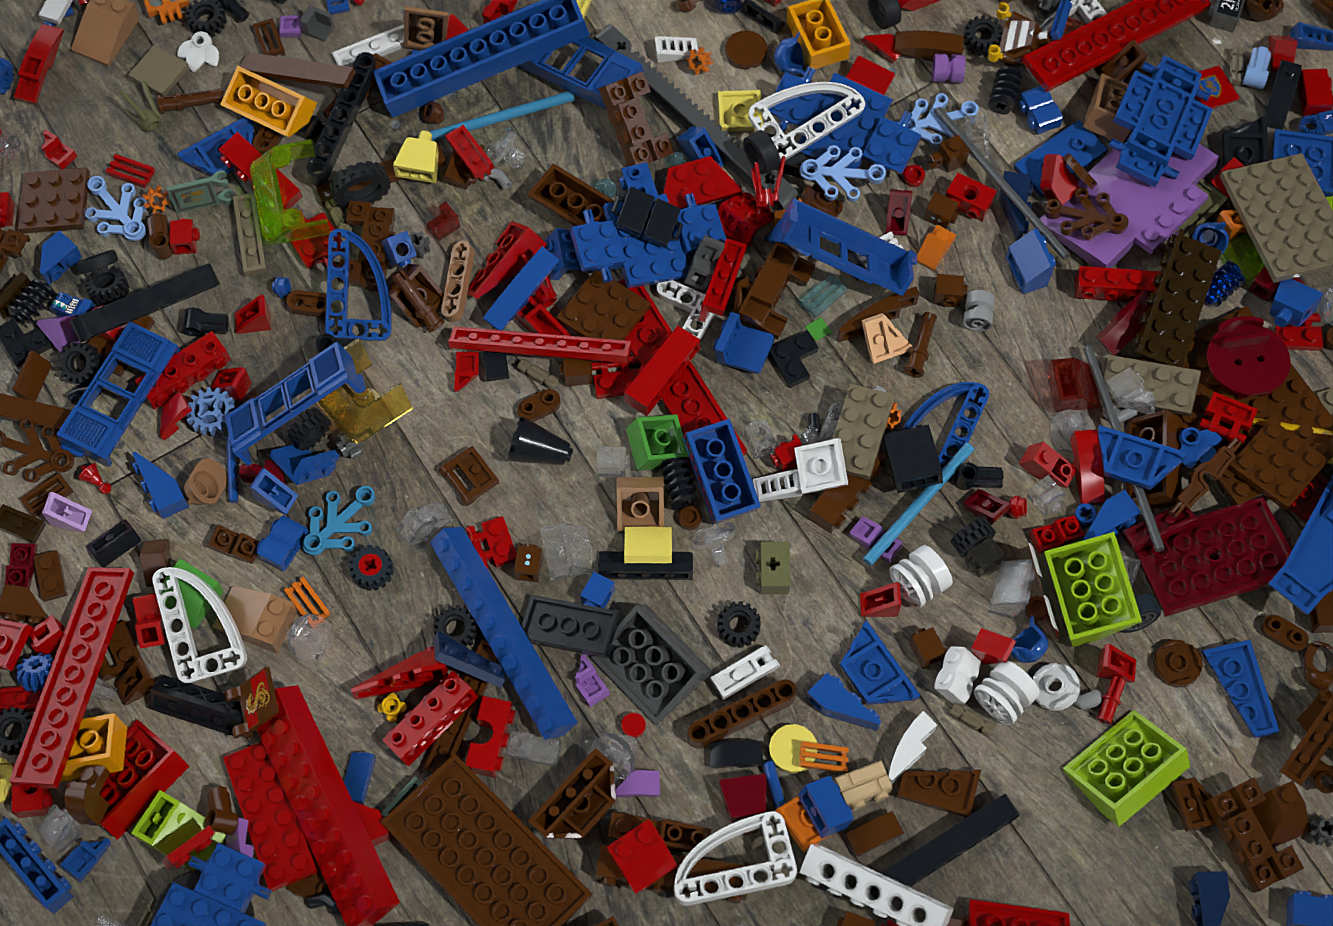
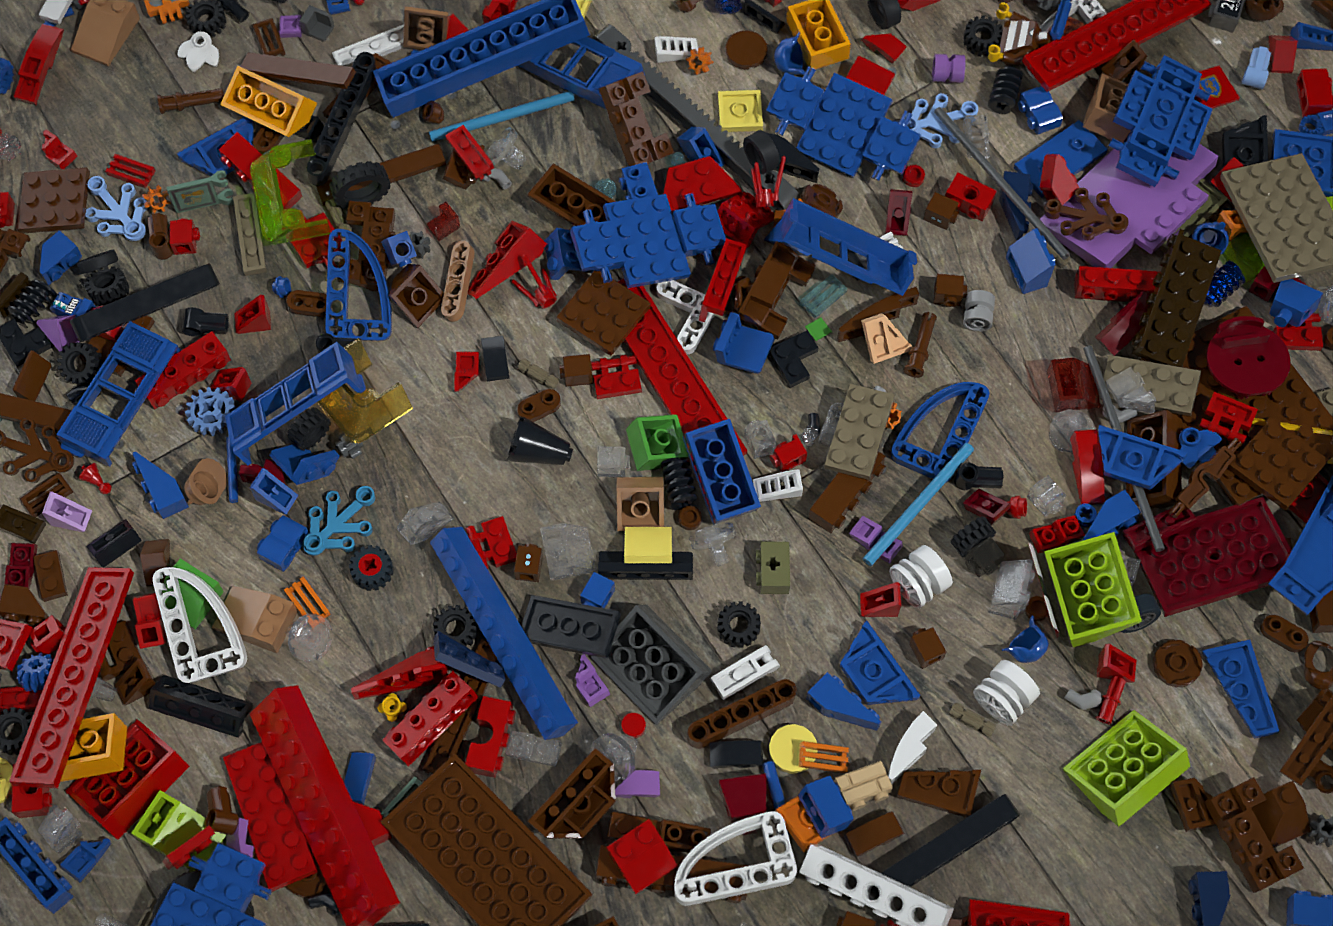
reddish brown brick [65,765,110,826] -> none
olive plant [119,80,162,132] -> none
dark tan tile [128,45,190,96] -> none
red slope [160,392,192,440] -> none
reddish brown slope [207,524,260,564] -> none
reddish brown flag [225,667,279,739] -> none
reddish brown pin [391,269,445,333] -> none
light yellow torso [393,131,439,184] -> none
reddish brown plate [439,446,499,506] -> none
red plate [448,326,631,363] -> none
blue slope [483,246,560,330] -> none
red slope [514,297,571,336] -> none
black piece [611,187,683,248] -> none
red brick [623,325,700,416] -> none
dark grey slope [684,235,725,291] -> none
white beam [748,82,865,161] -> none
white tile [794,438,848,494] -> none
light blue plant [800,145,886,202] -> none
black brick [884,424,943,493] -> none
reddish brown slope [894,30,964,62] -> none
orange slope [917,225,956,271] -> none
reddish brown brick [928,134,970,173] -> none
white brick [935,646,981,704] -> none
red slope [971,628,1016,665] -> none
red slope [1019,441,1077,488] -> none
white tile [1033,663,1080,711] -> none
reddish brown tile [1063,153,1097,190] -> none
dark tan axle [1230,46,1244,86] -> none
black slope [1264,59,1302,130] -> none

